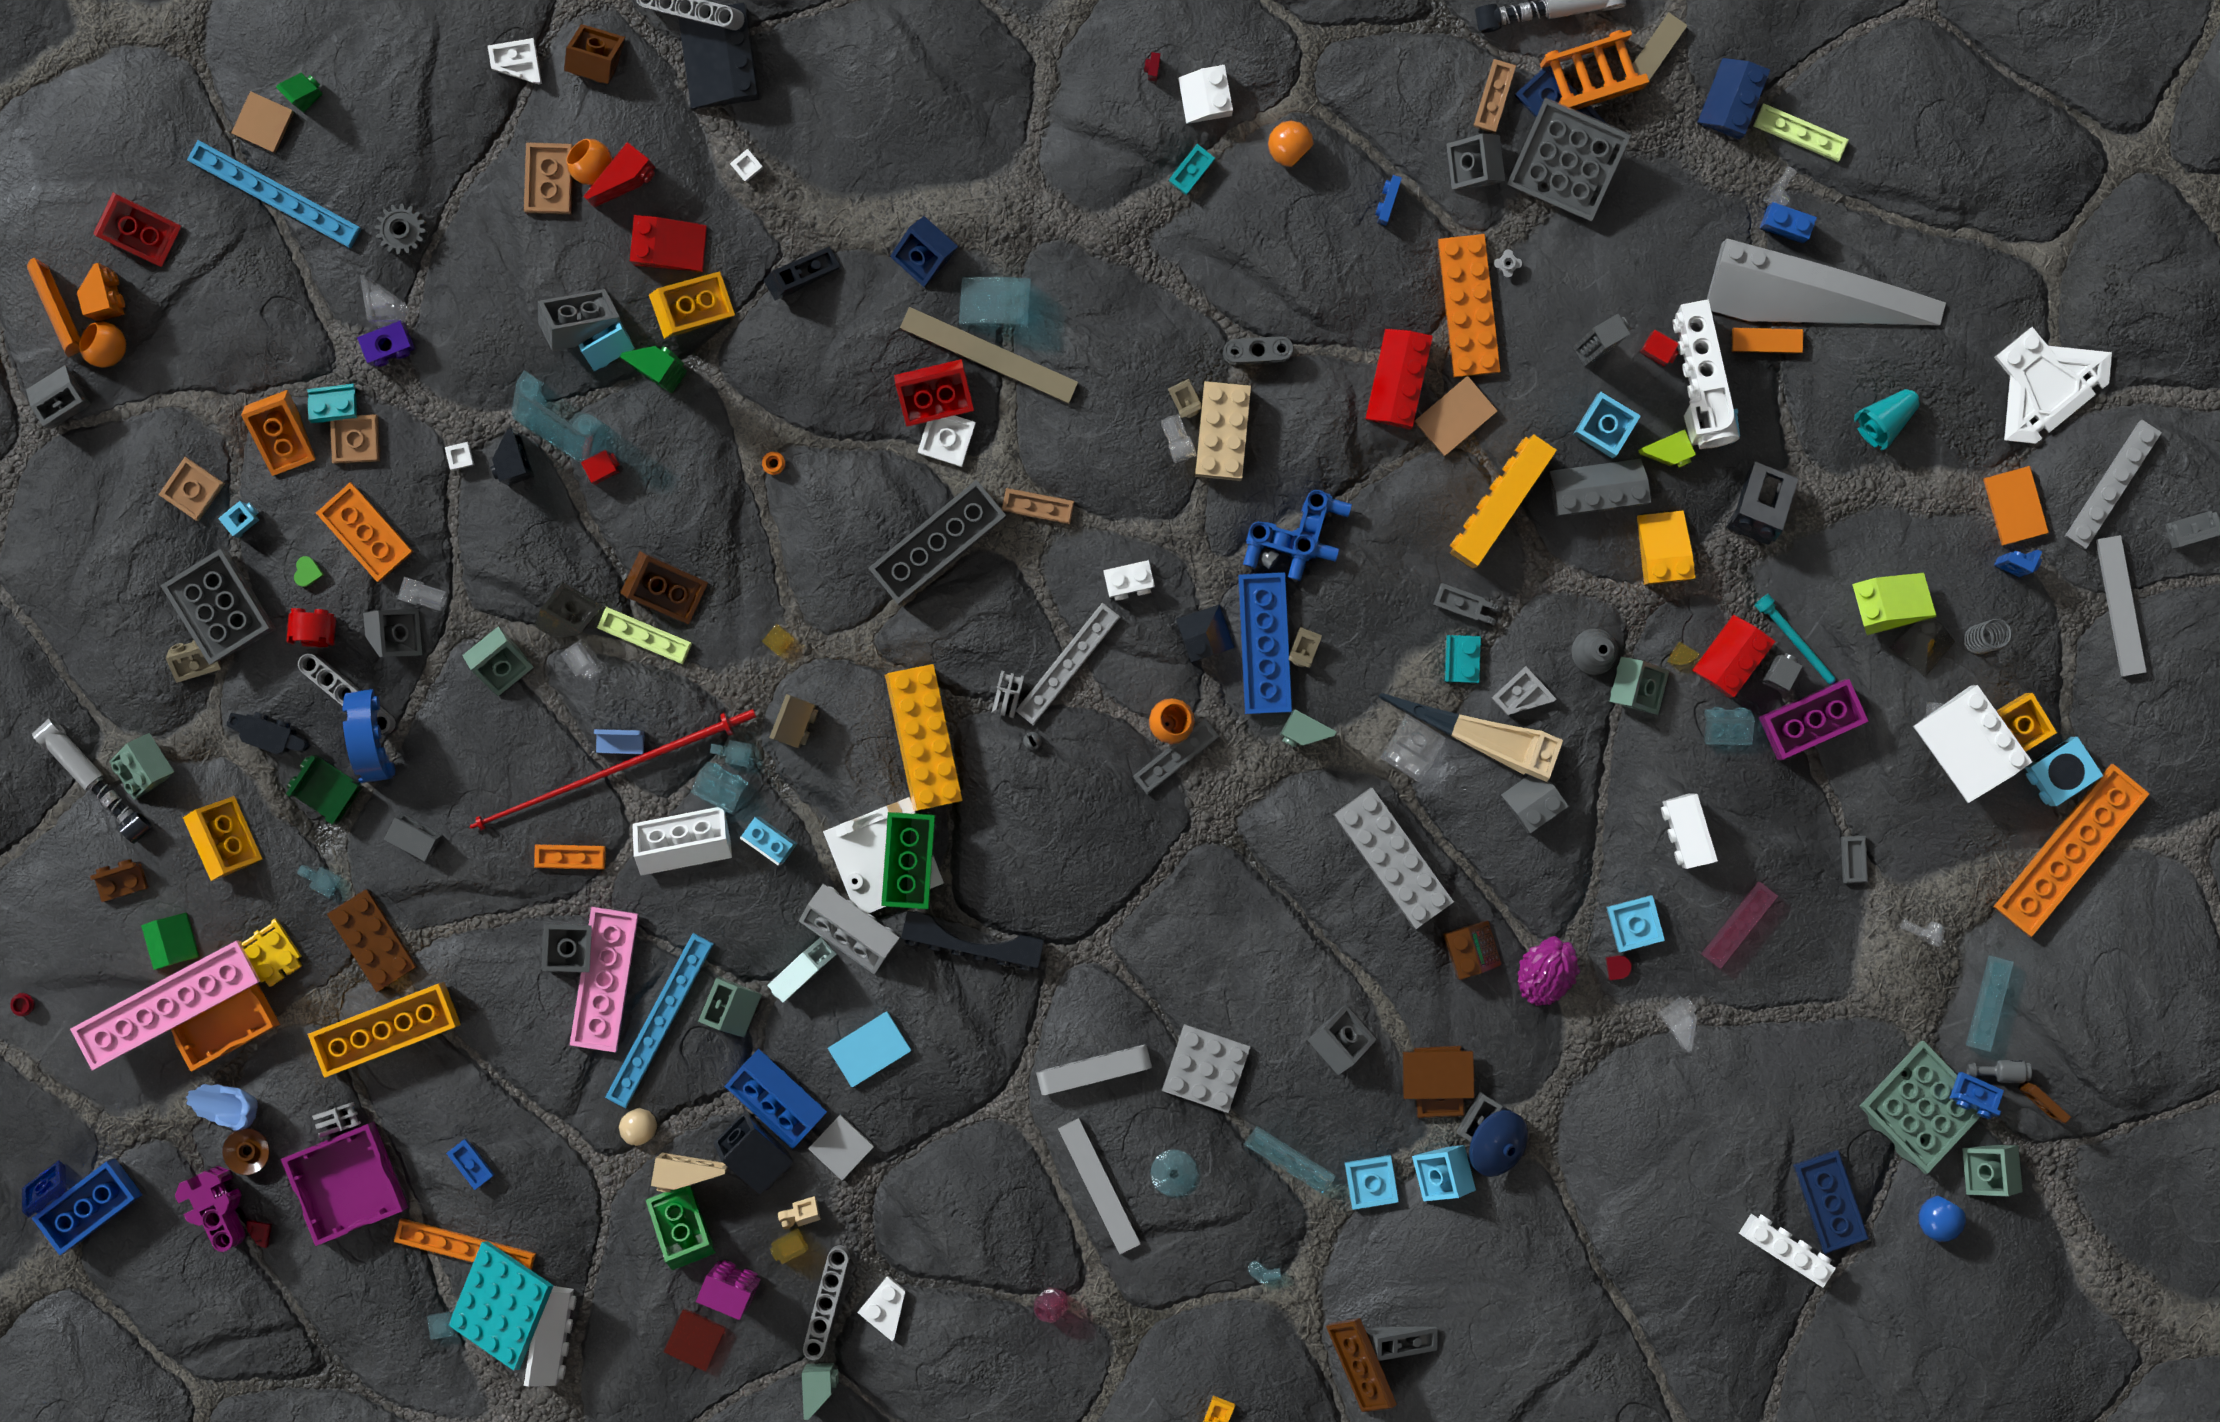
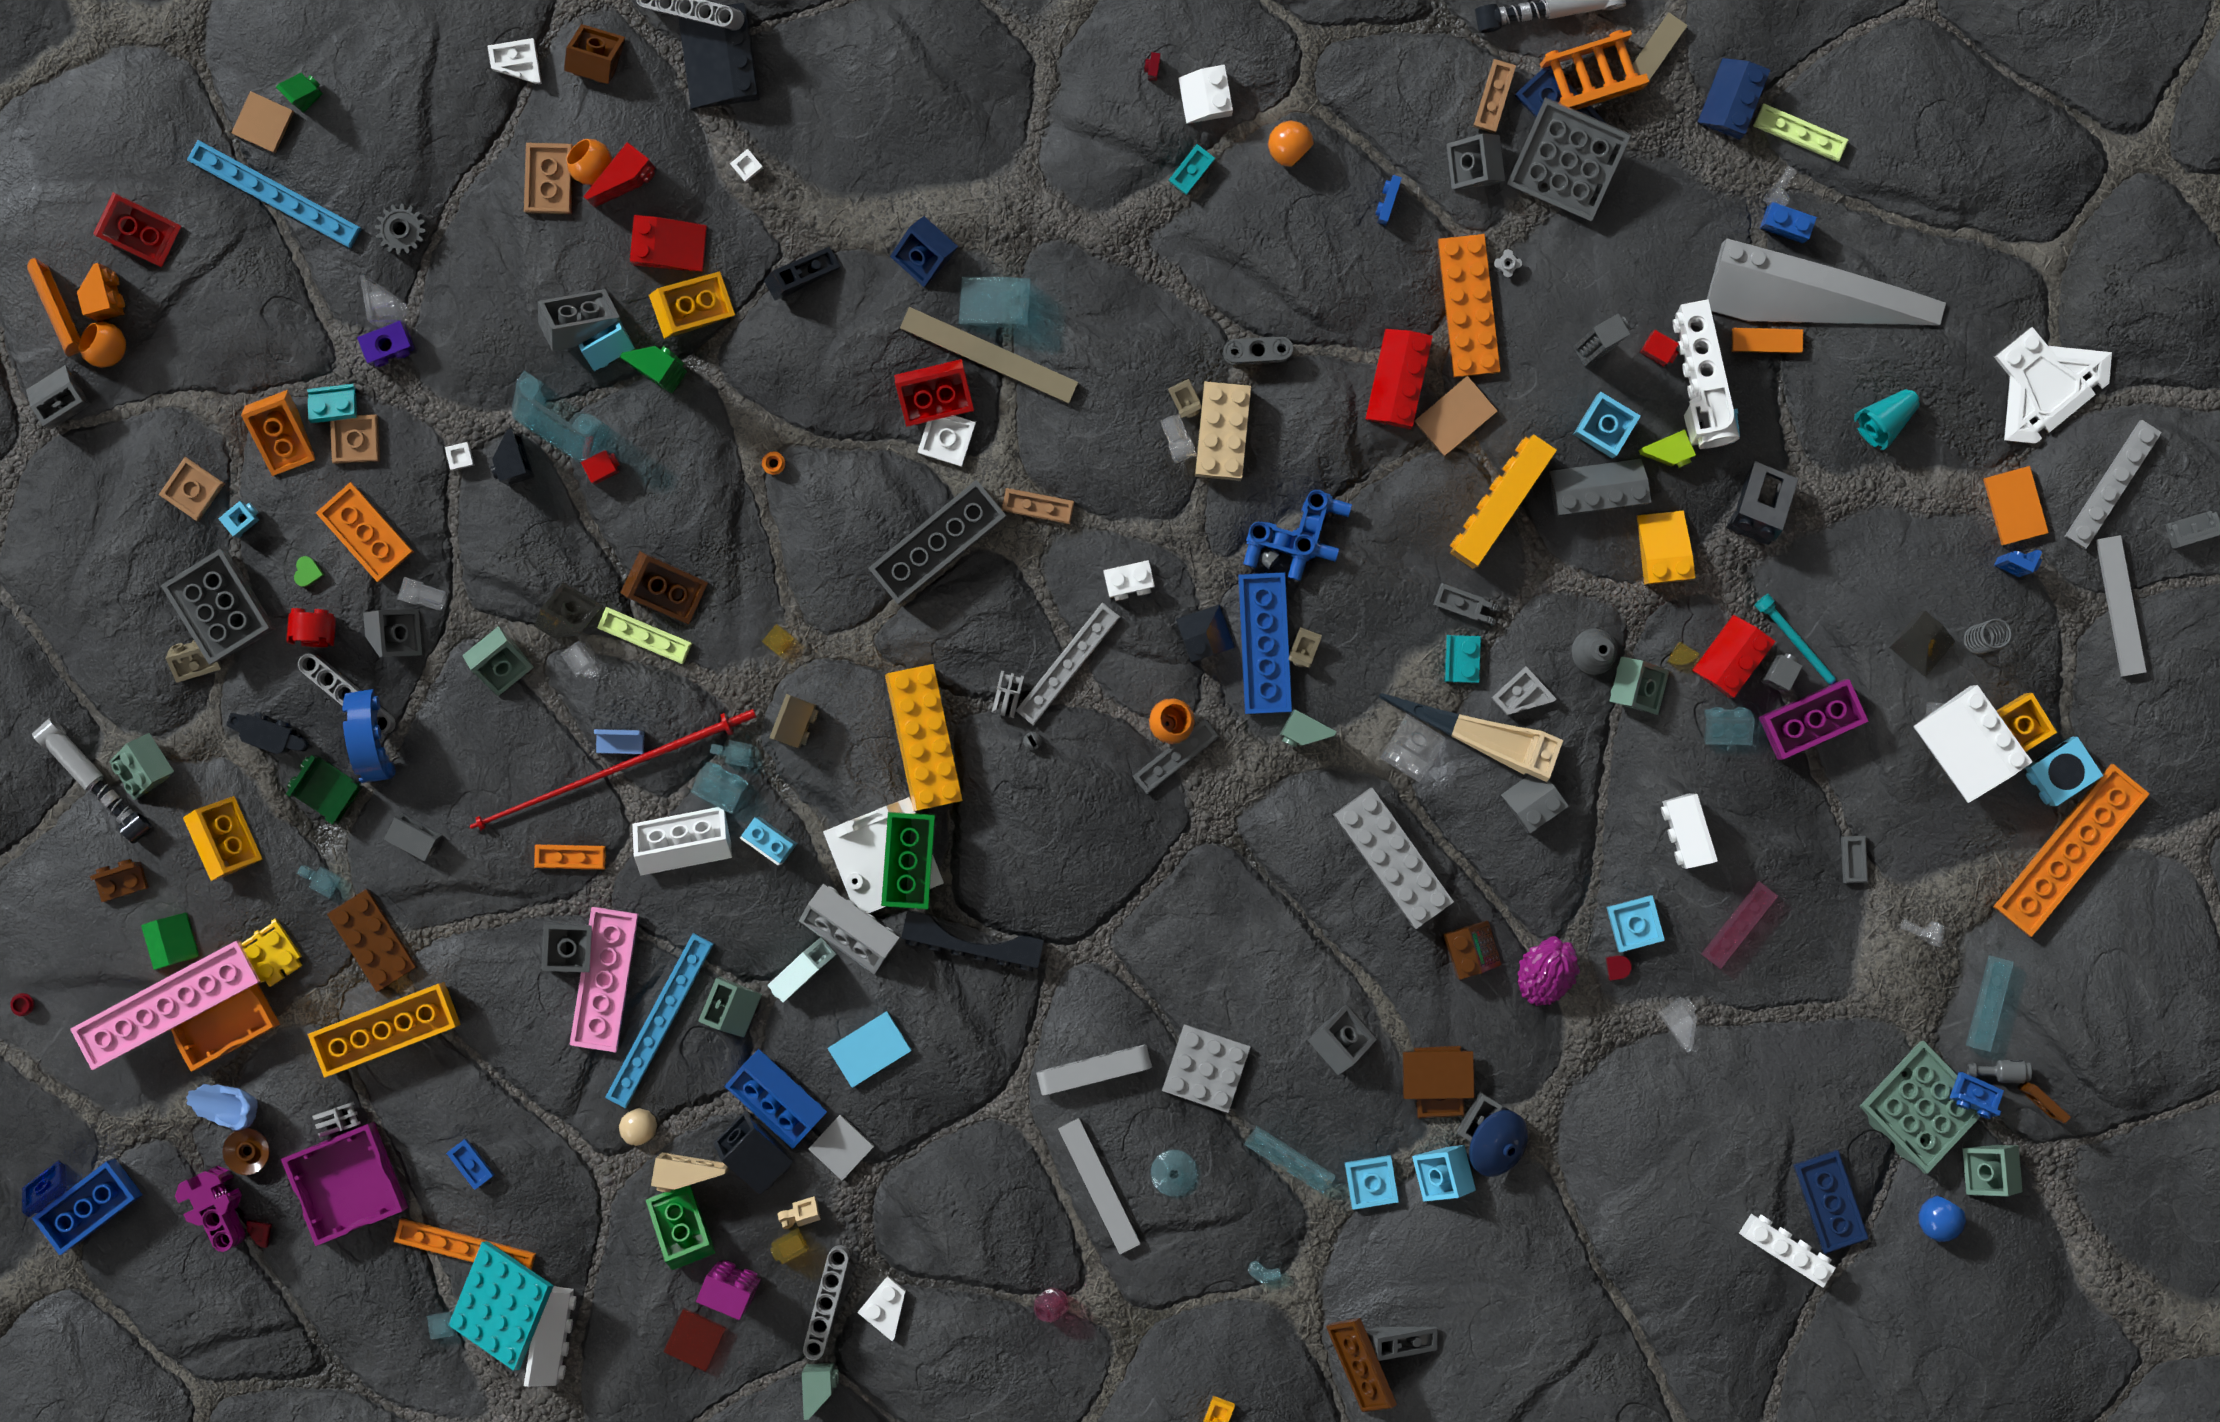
lime slope [1852,573,1936,635] -> none

